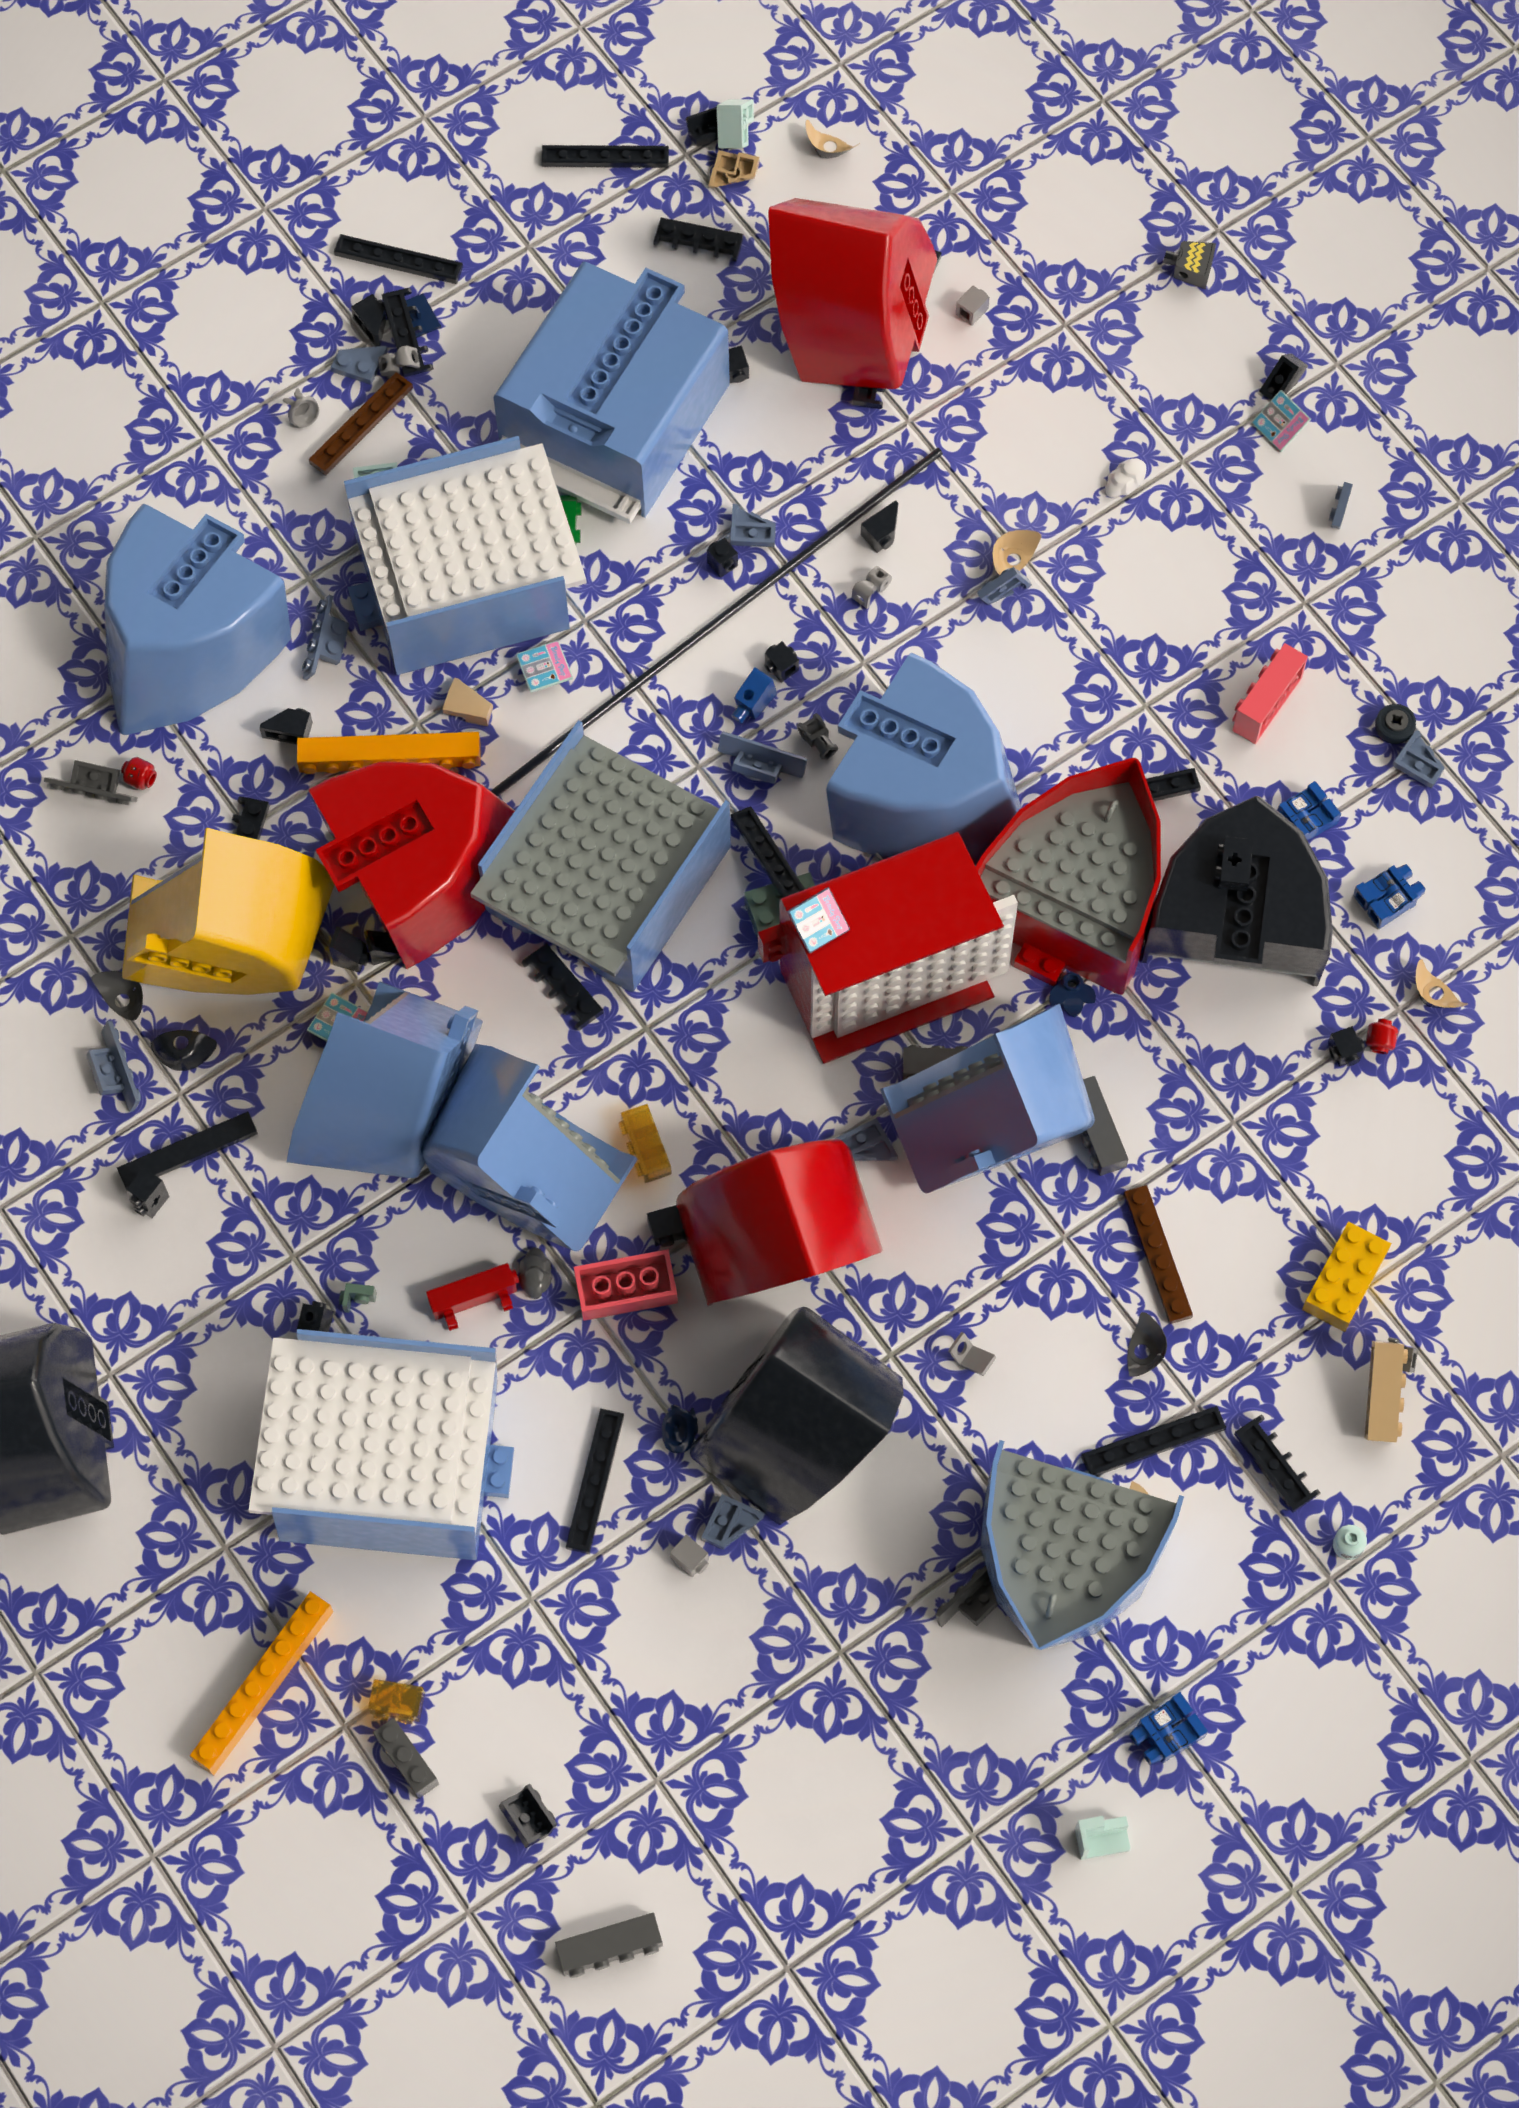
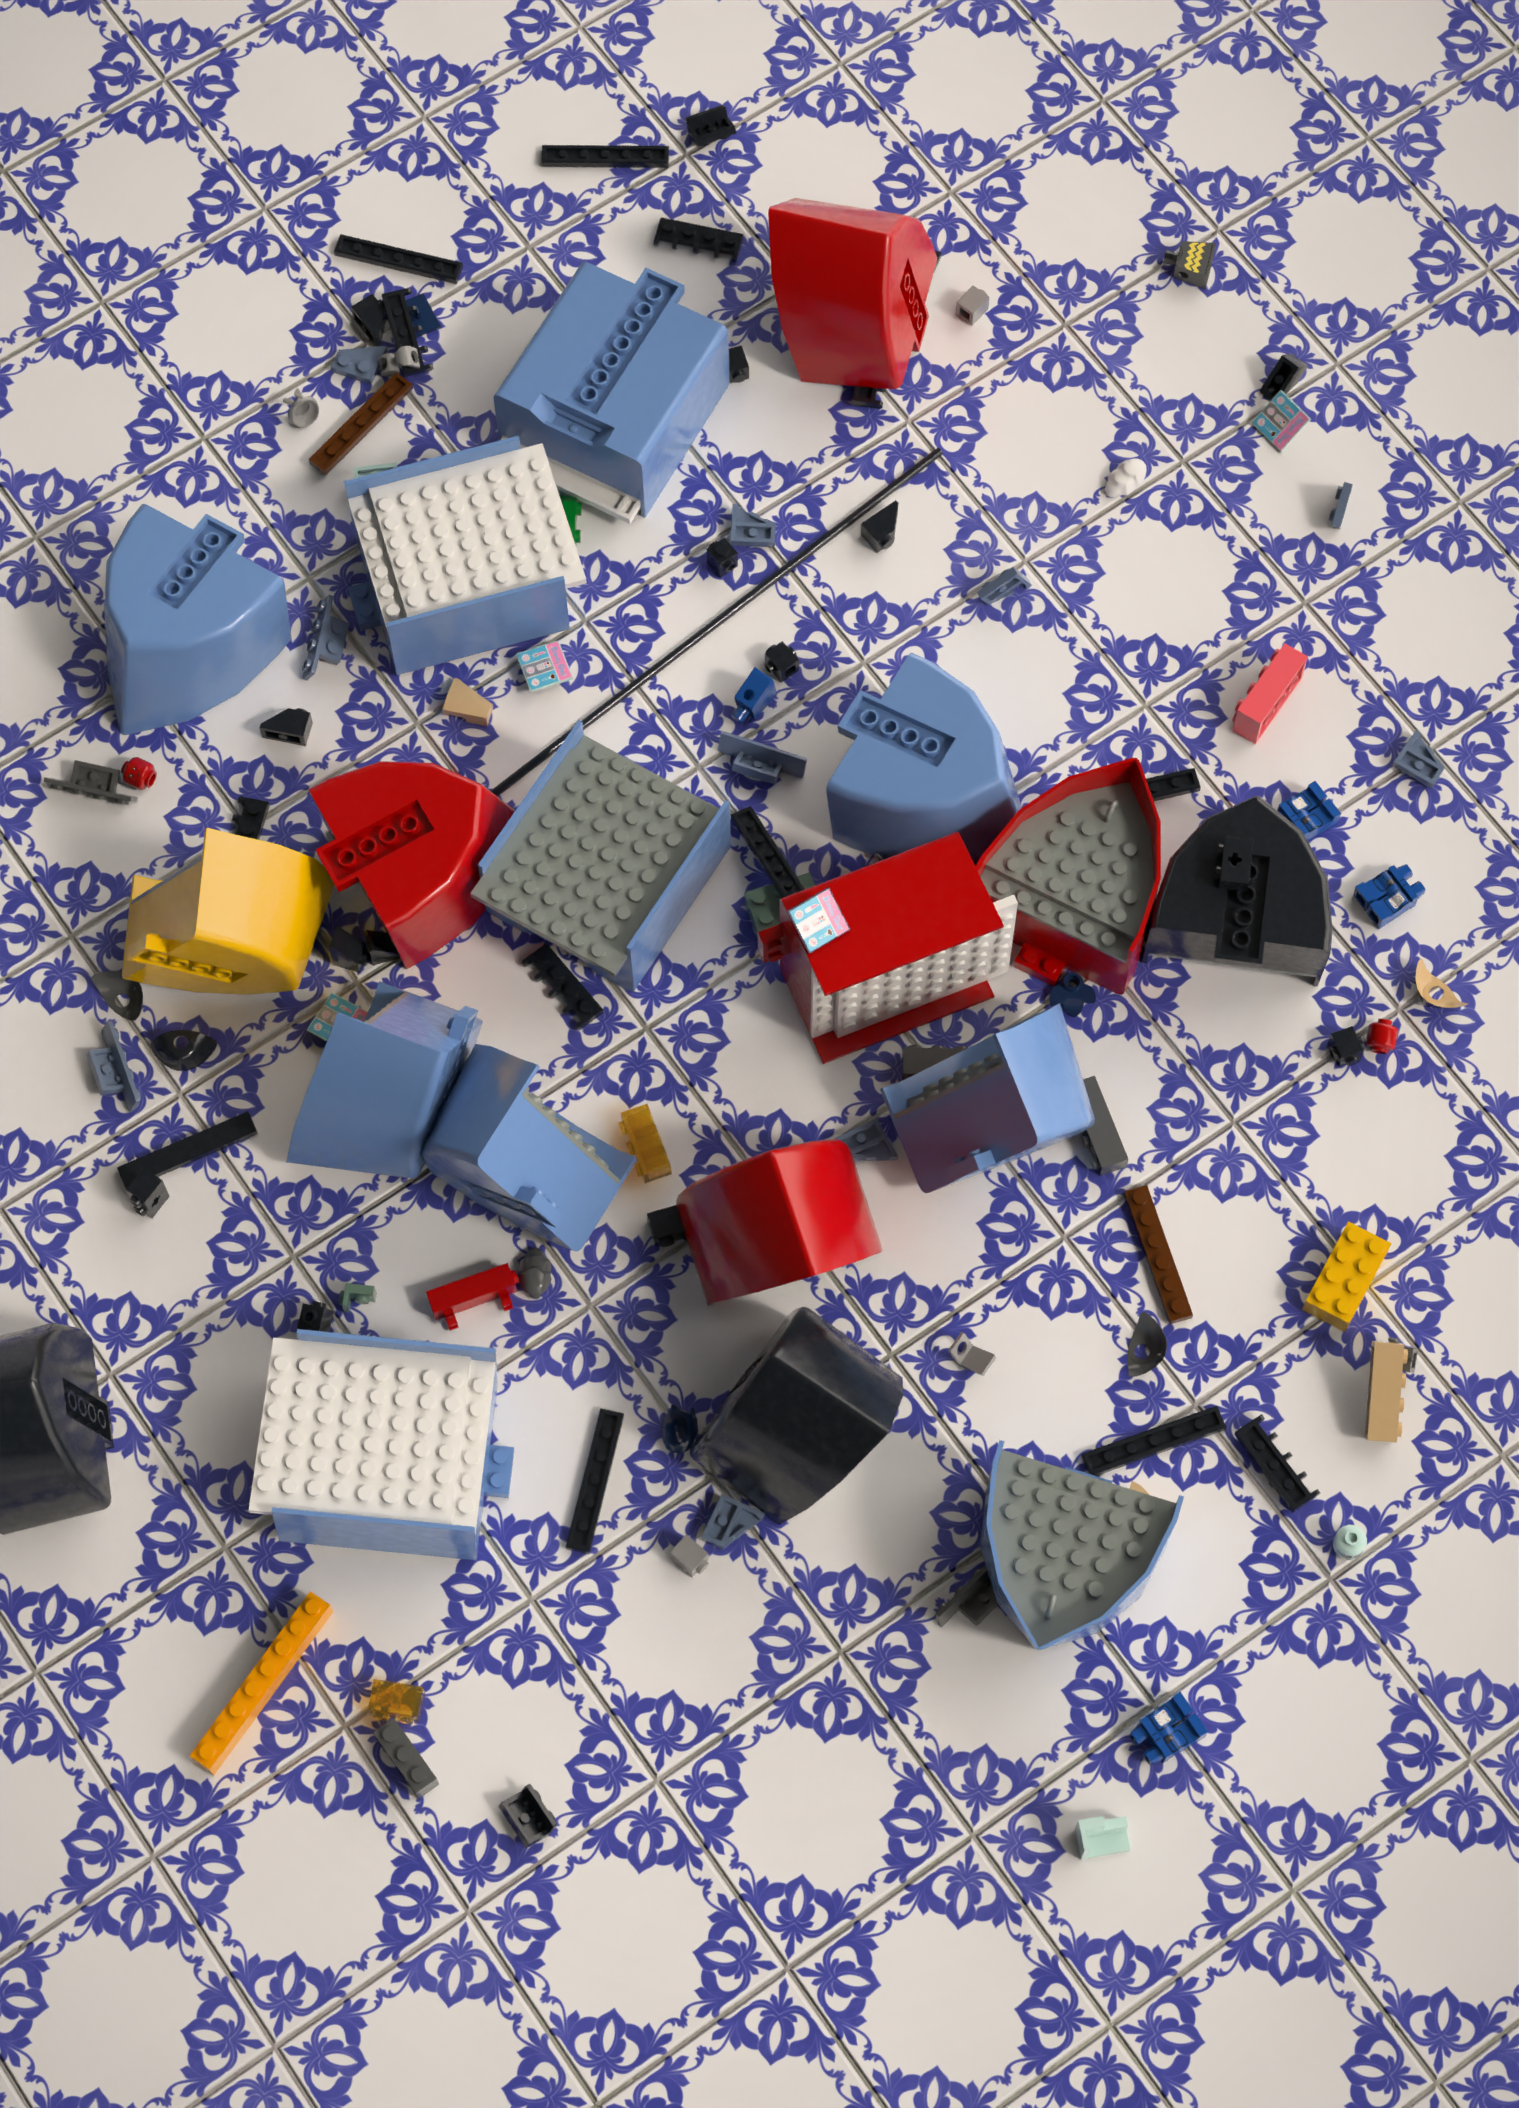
light orange brick [297,732,481,774] -> none
dark grey brick [555,1912,663,1978] -> none
coral brick [574,1249,678,1321] -> none
tan slope [708,150,760,188] -> none
light aqua panel [717,99,754,149] -> none
dark grey connector [796,713,838,760] -> none
tan piece [805,120,860,159] -> none
light grey leg [851,566,892,609] -> none
tan piece [992,530,1041,575] -> none
black wheel [1375,704,1416,744] -> none

